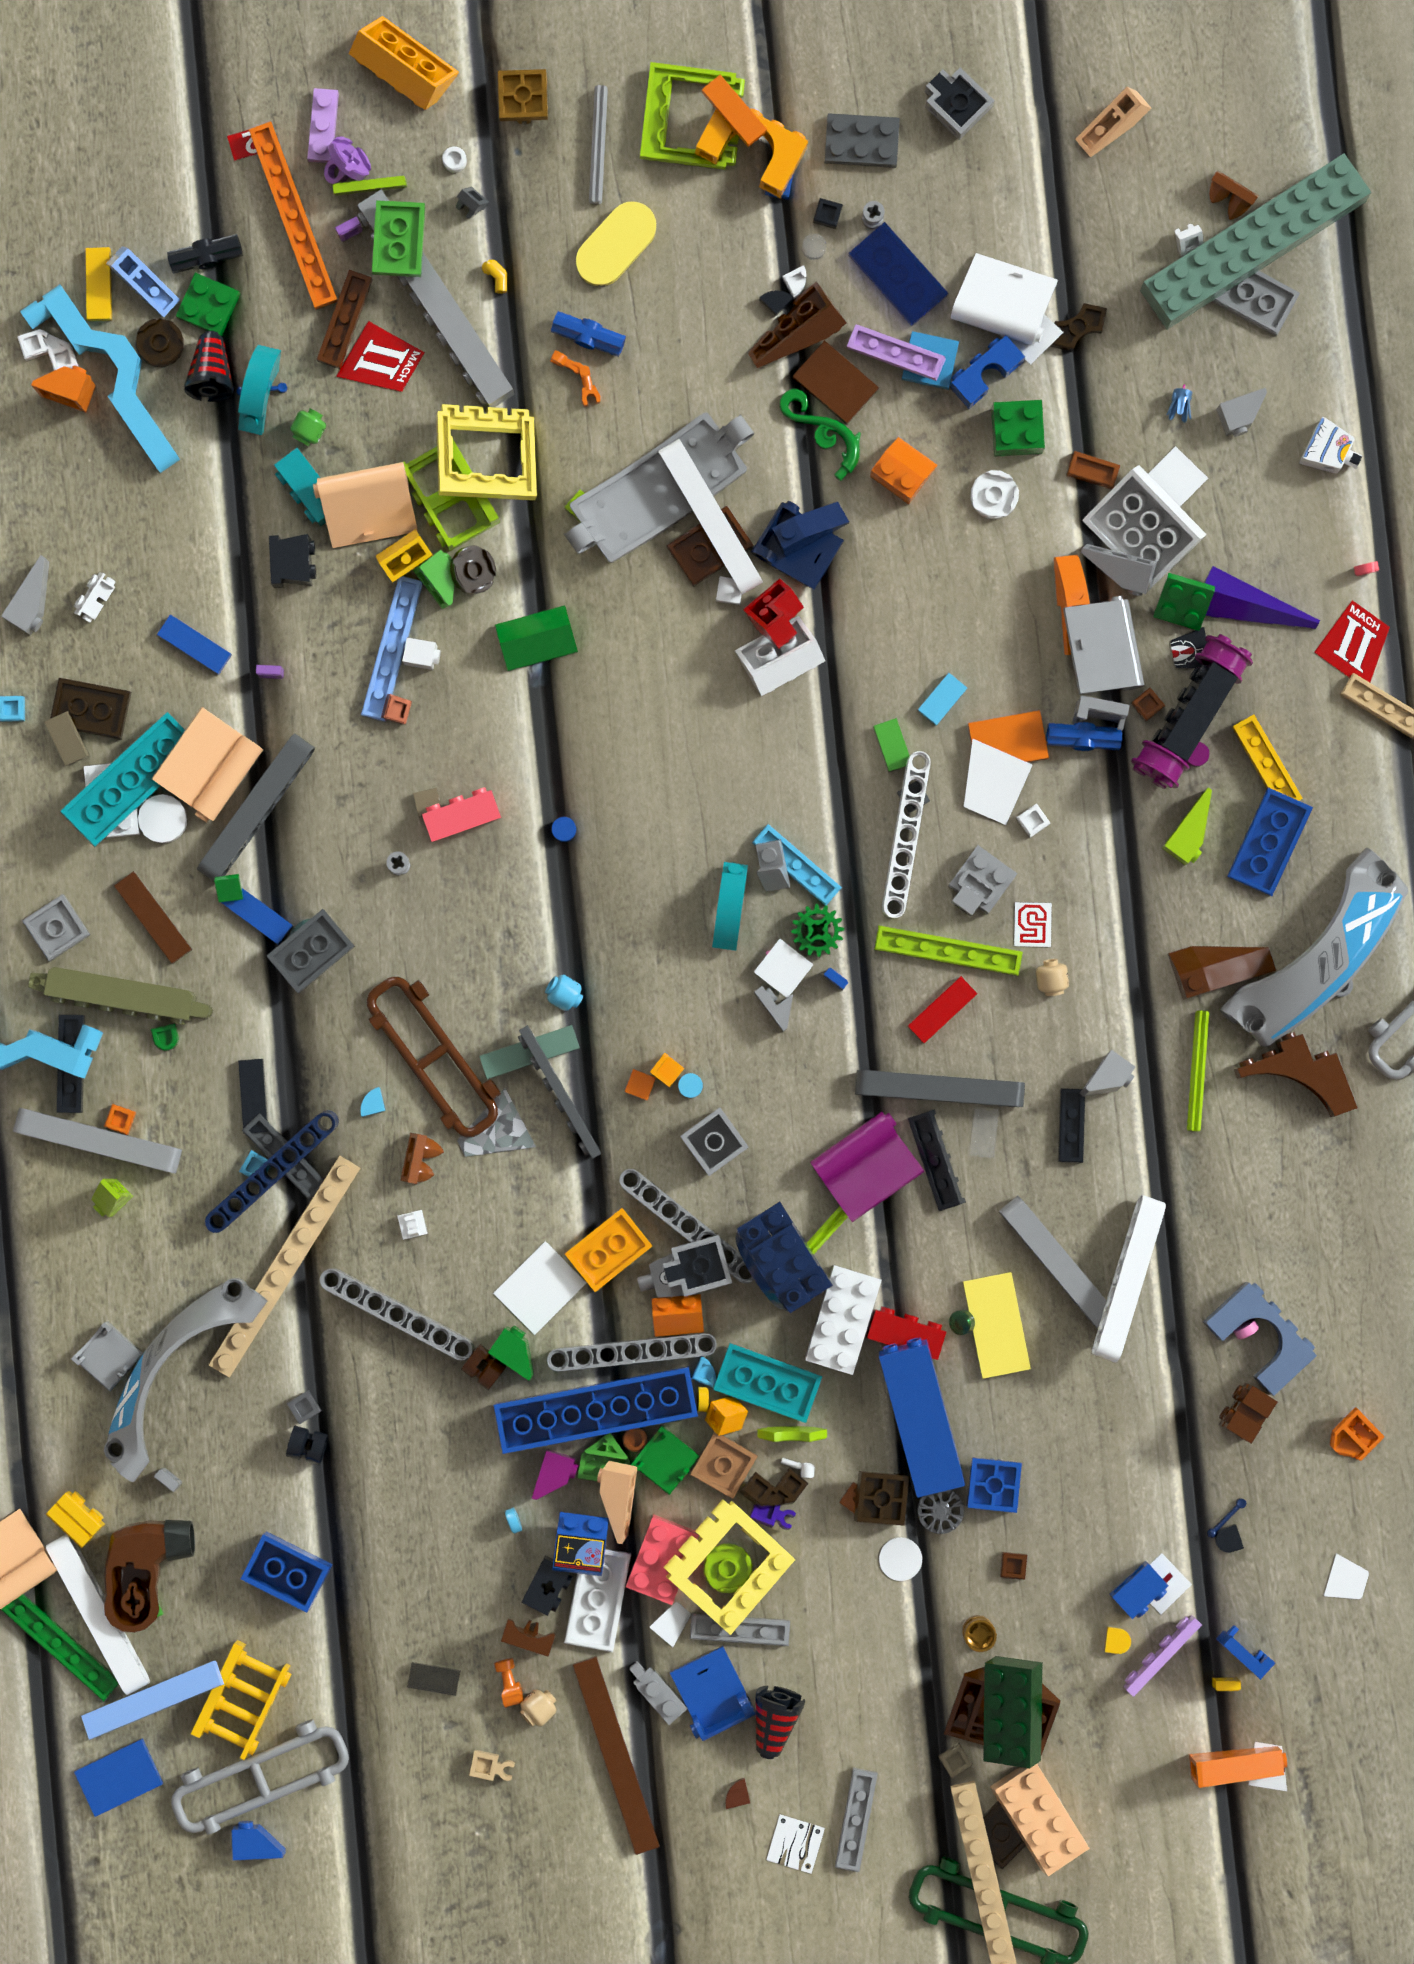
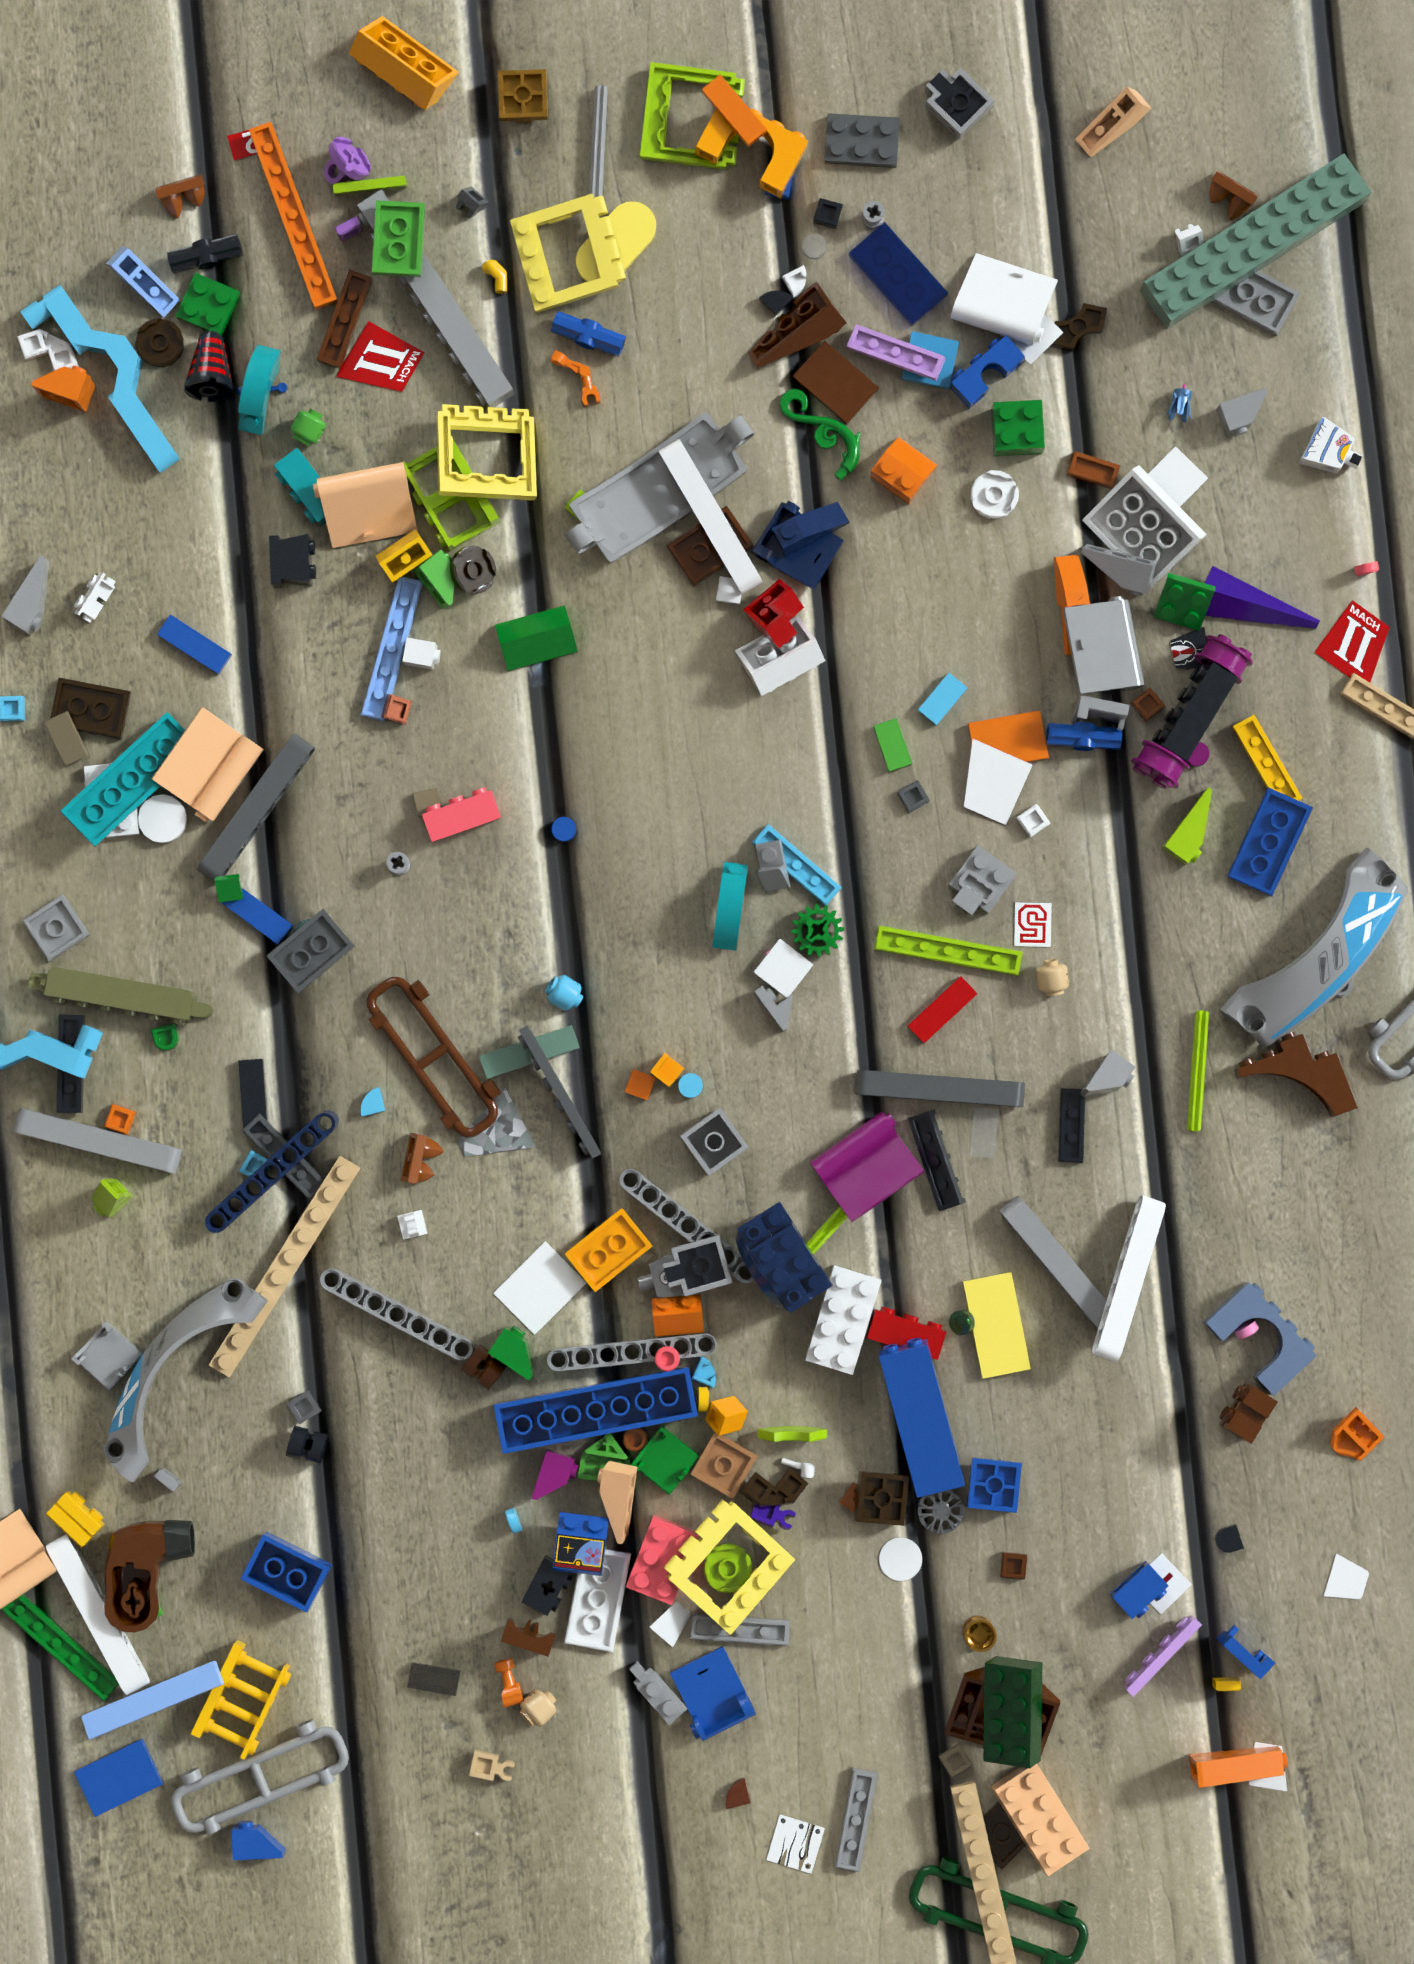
yellow tile [86,247,112,321] -> none
reddish brown tile [114,871,193,964] -> none
medium lavender tile [256,665,284,679] -> none
lavender plate [307,88,339,163] -> none
white tile [442,147,467,173] -> none
reddish brown tile [573,1656,660,1855] -> none
teal plate [713,1343,823,1423] -> none
black cone [756,1686,805,1759] -> none
blue tile [823,968,848,991] -> none
white beam [882,751,930,918] -> none
yellow tile [1104,1626,1131,1654] -> none
reddish brown wedge [1168,946,1276,1000] -> none
dark blue hinge [1207,1498,1247,1538] -> none
none -> dark orange tile [155,174,205,218]
none -> light yellow hinge [510,194,626,313]
none -> coral tile [655,1346,680,1371]

